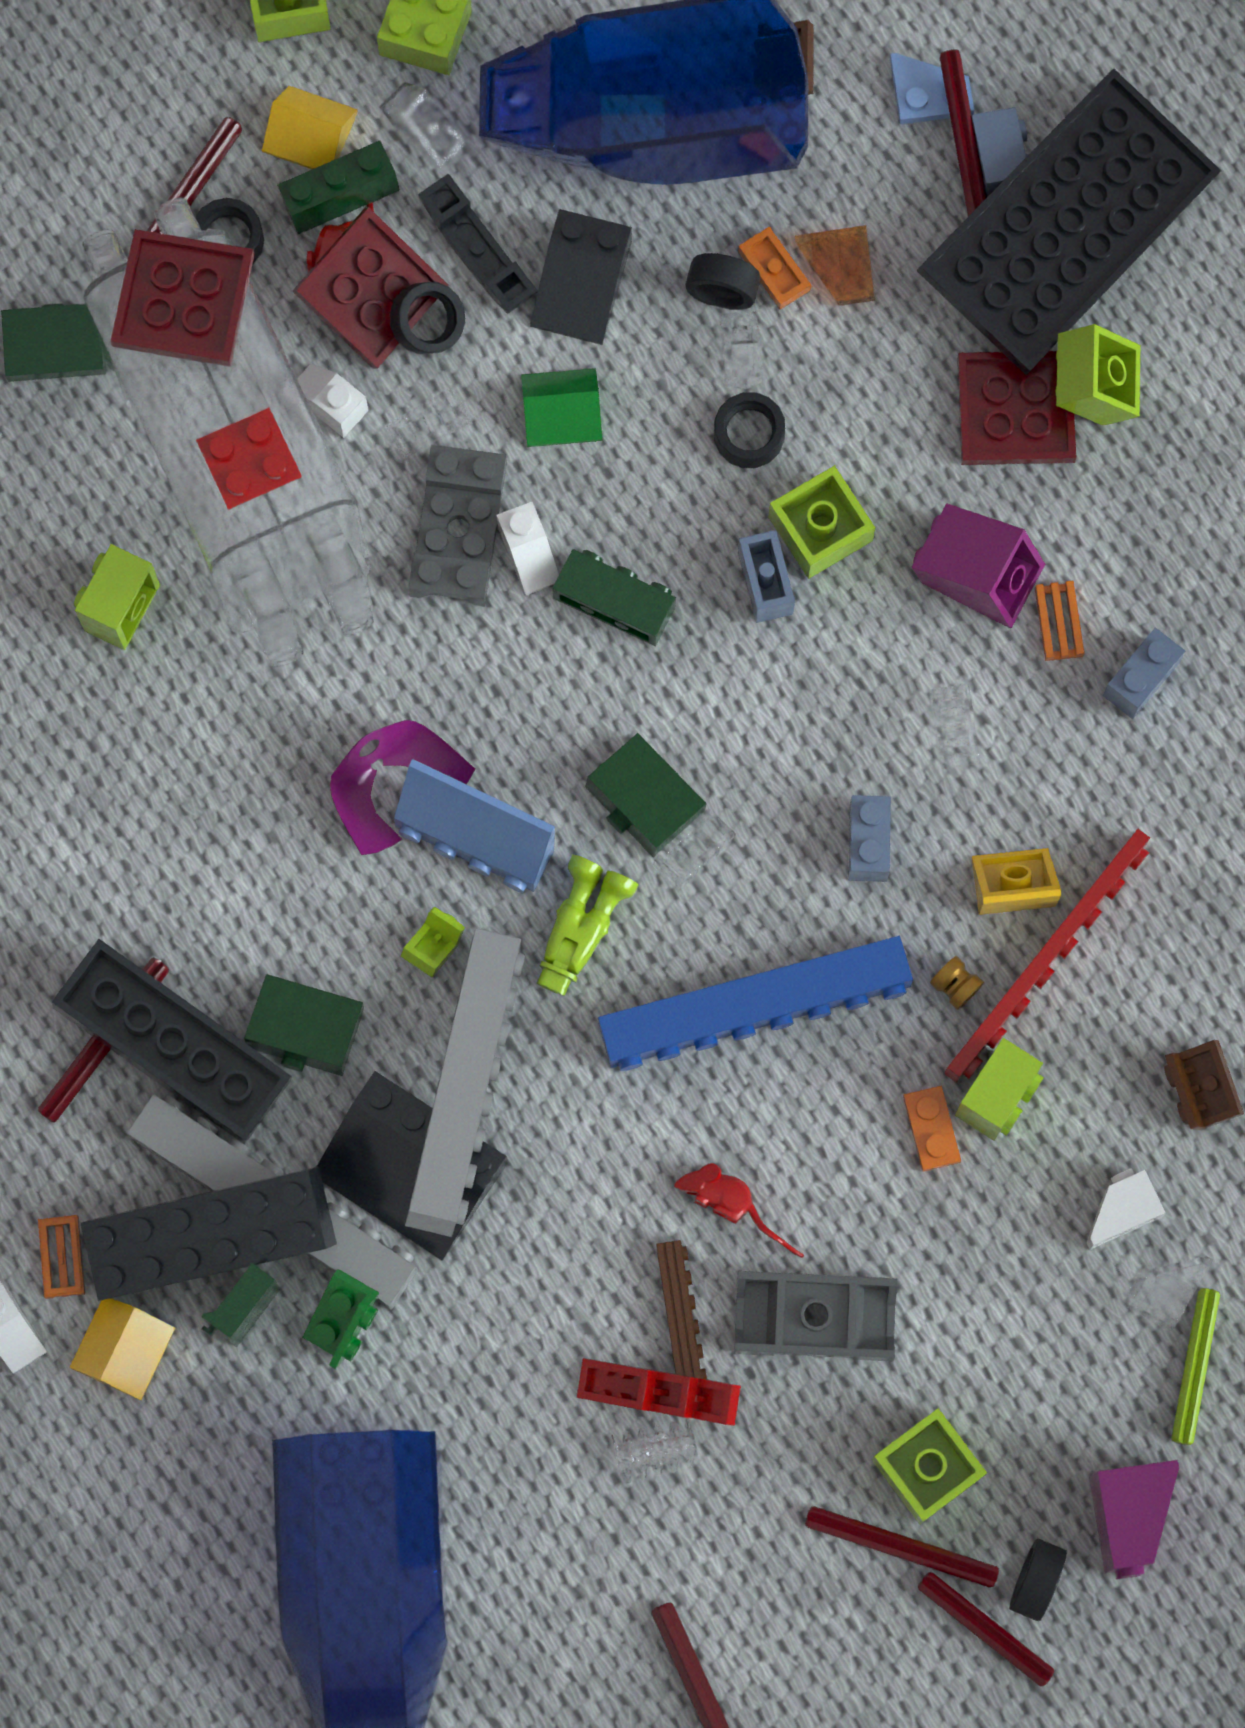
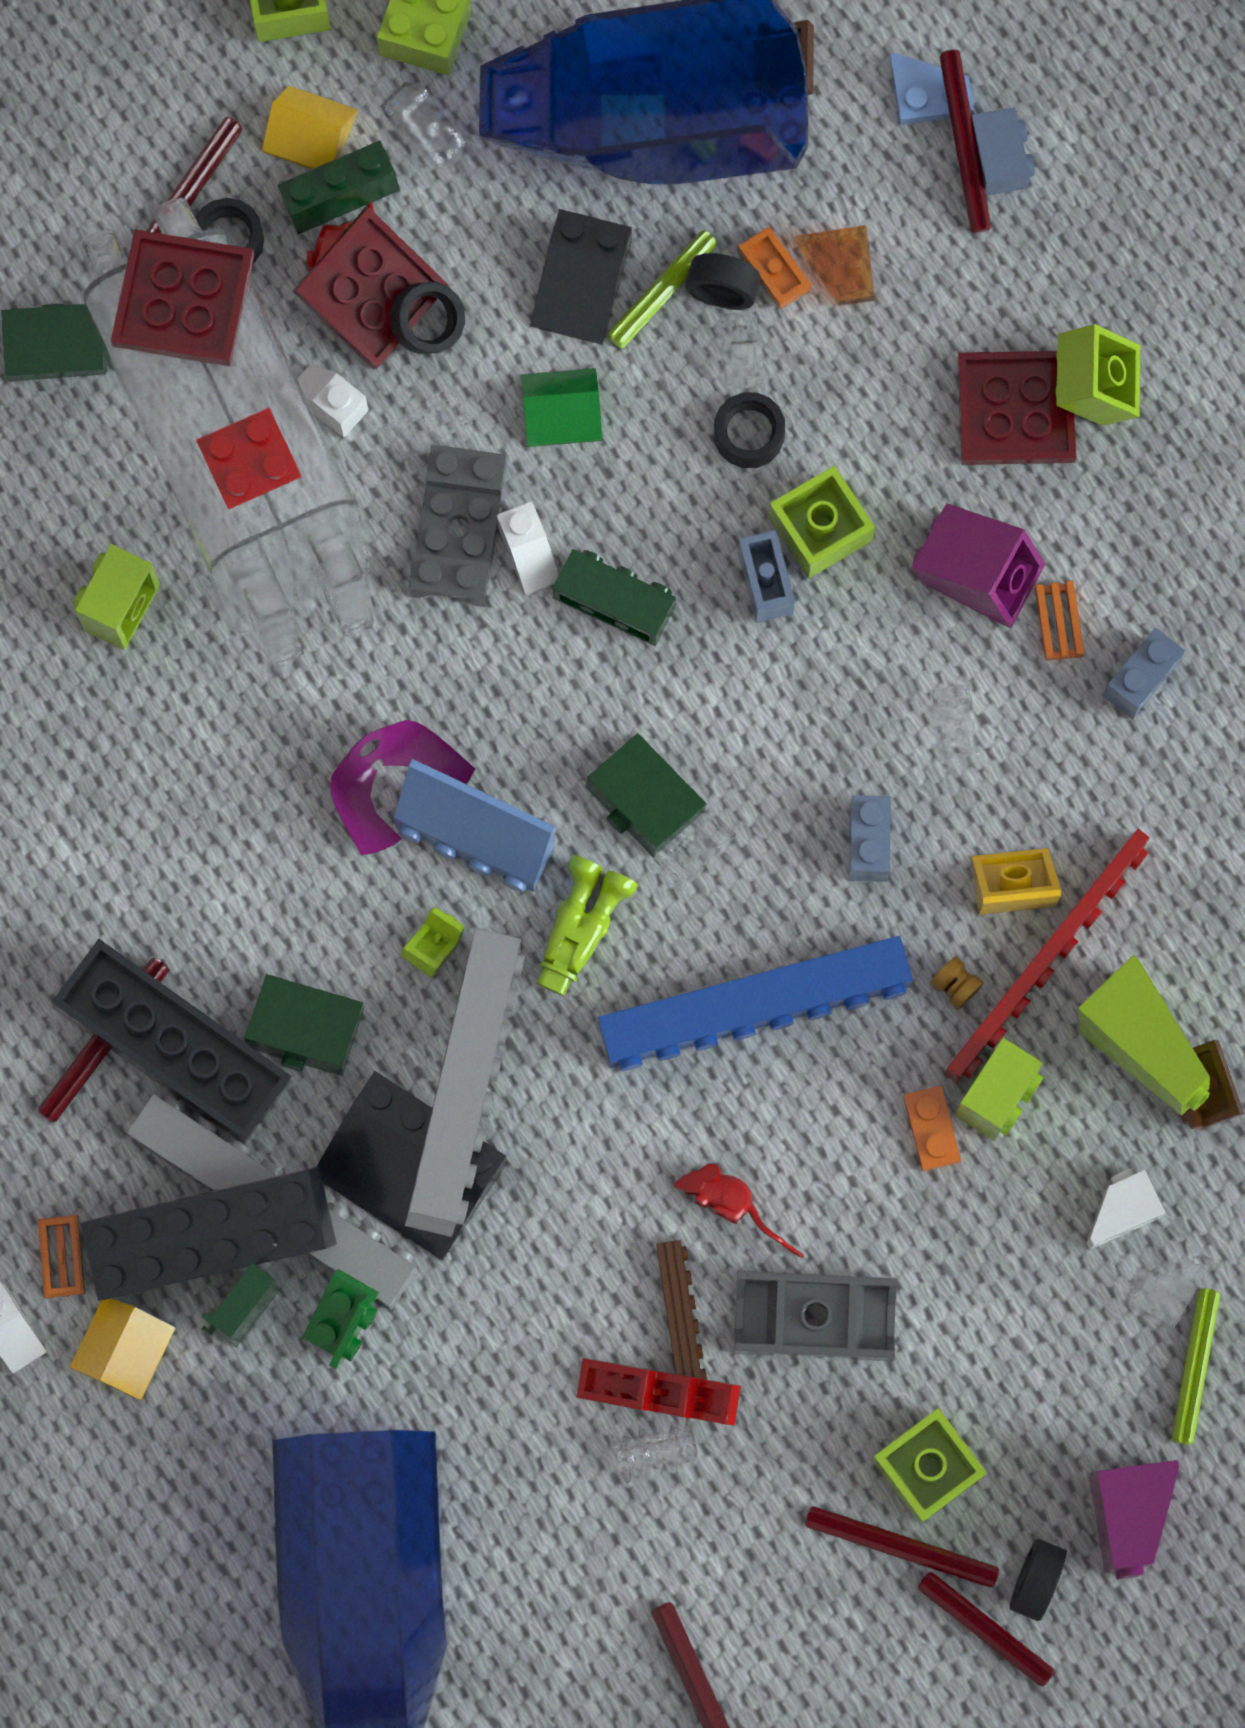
black slope [418,173,538,314] -> none
black plate [917,68,1222,375] -> none
none -> lime axle [608,230,716,348]
none -> lime slope [1078,954,1210,1116]

